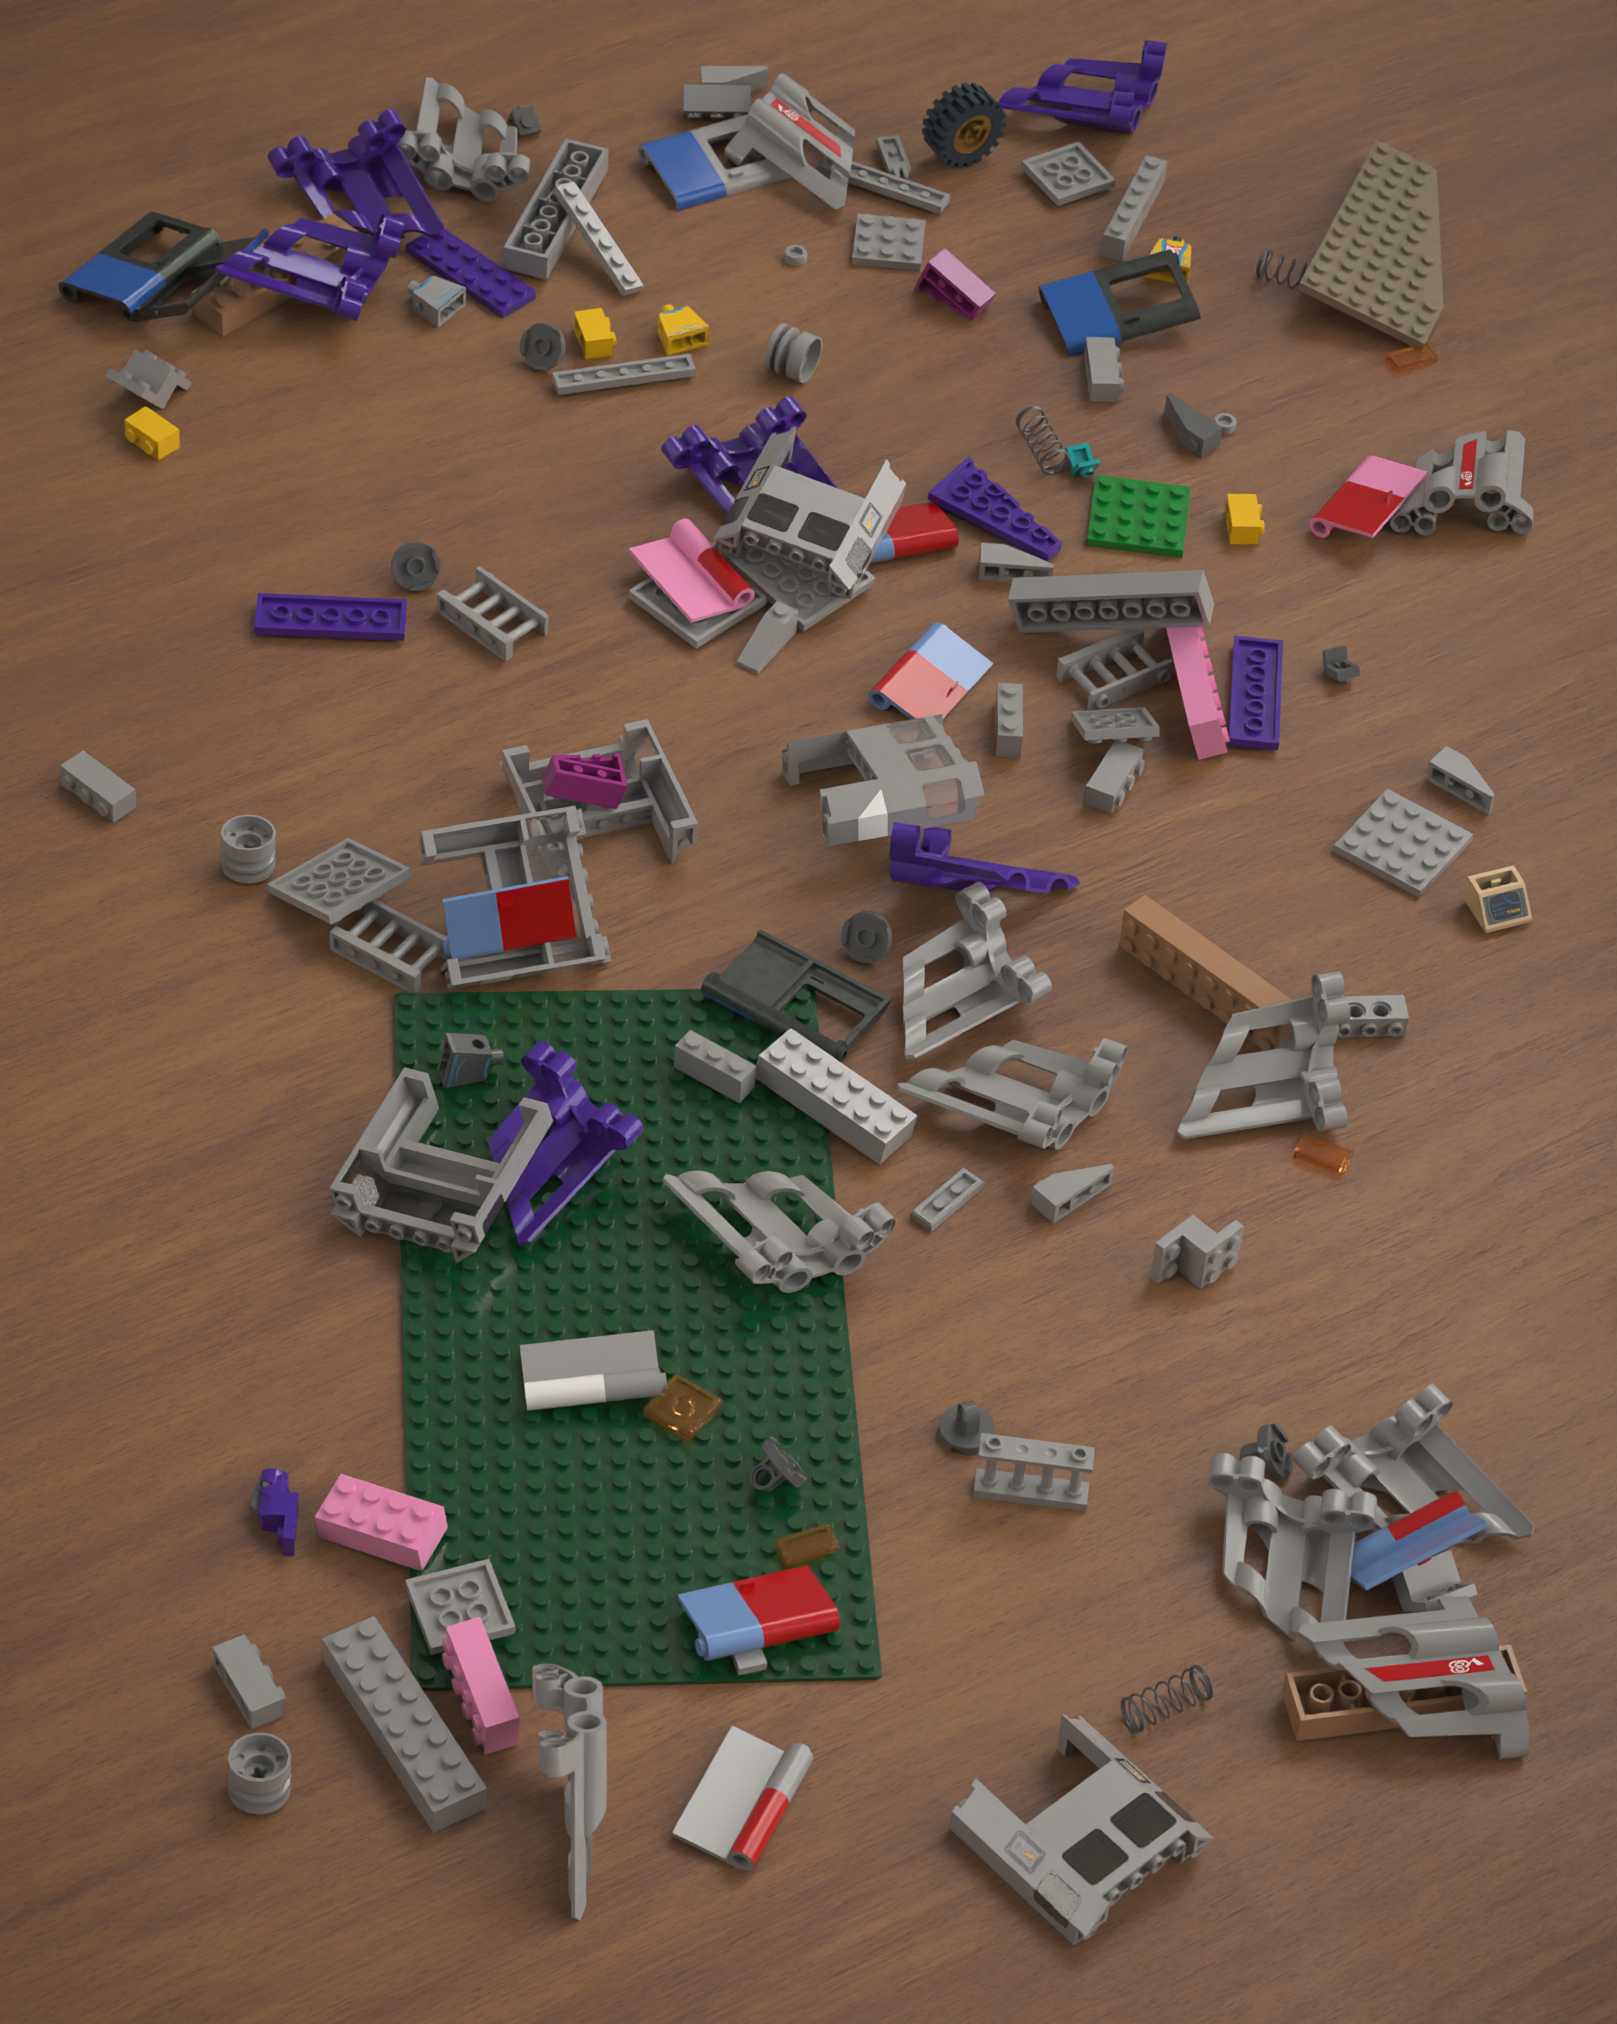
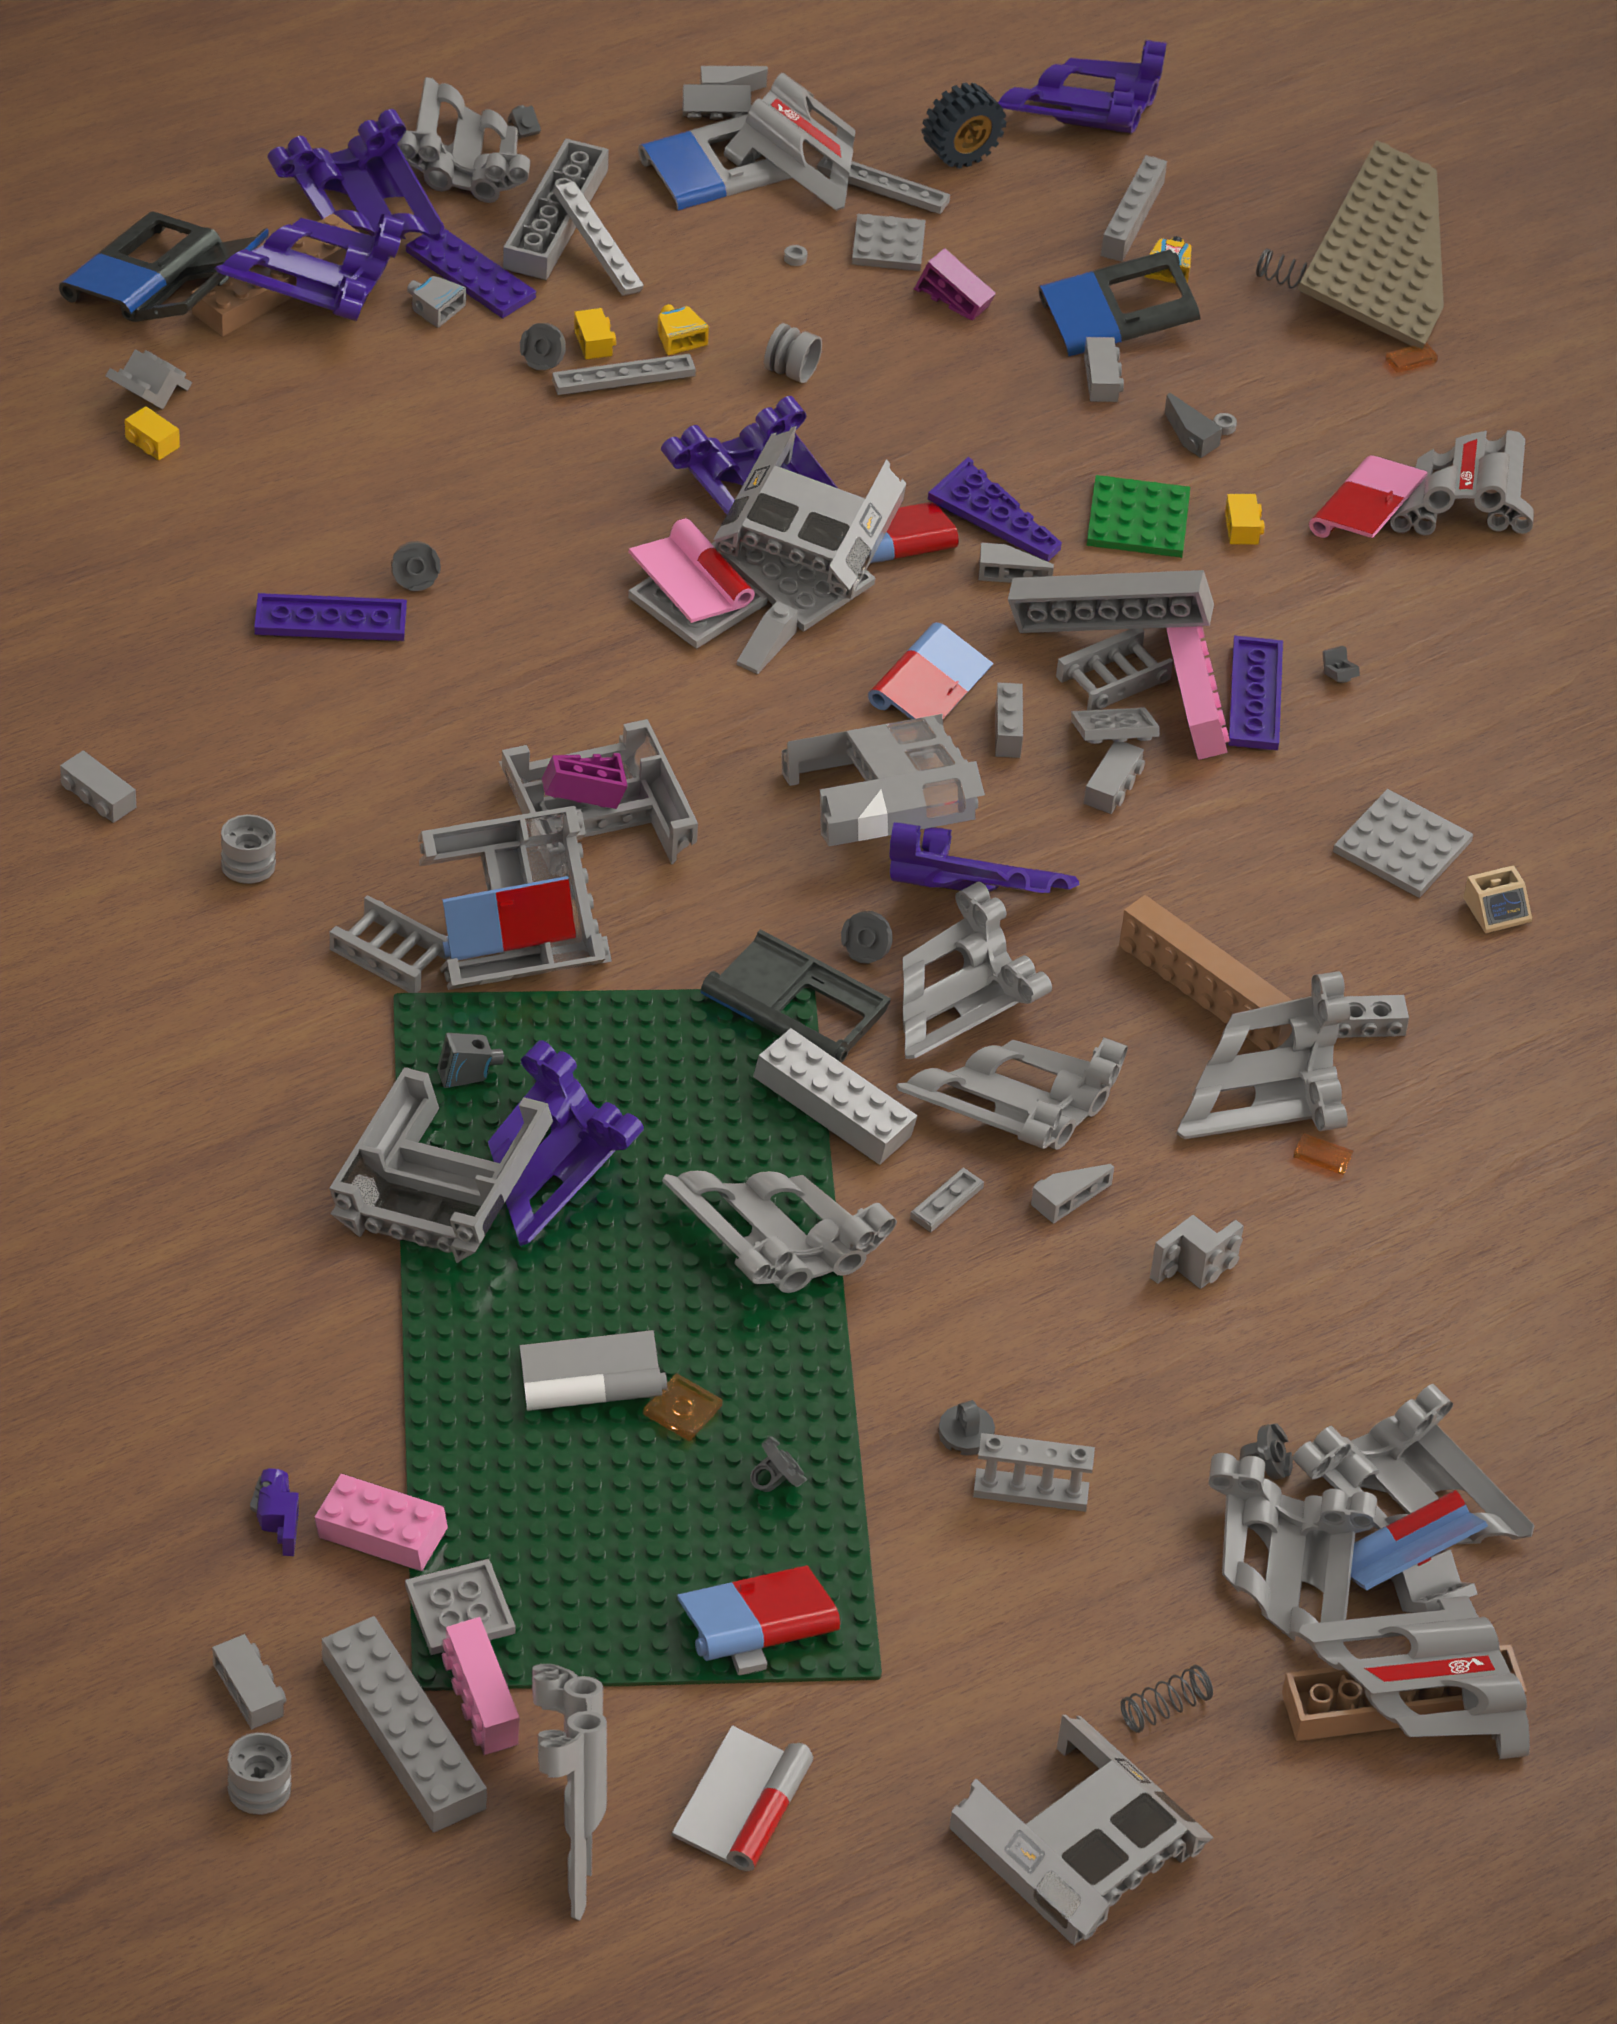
light grey plate [267,838,413,924] -> none
light grey fence [436,566,549,662] -> none
light grey brick [674,1030,756,1103] -> none
clear orange tile [775,1523,840,1567] -> none
light grey hinge [876,135,911,179] -> none
dark grey piece [1016,406,1069,474] -> none
light grey plate [1021,142,1115,206] -> none
teal bracket [1065,443,1100,477] -> none
light grey slope [1426,746,1495,815] -> none

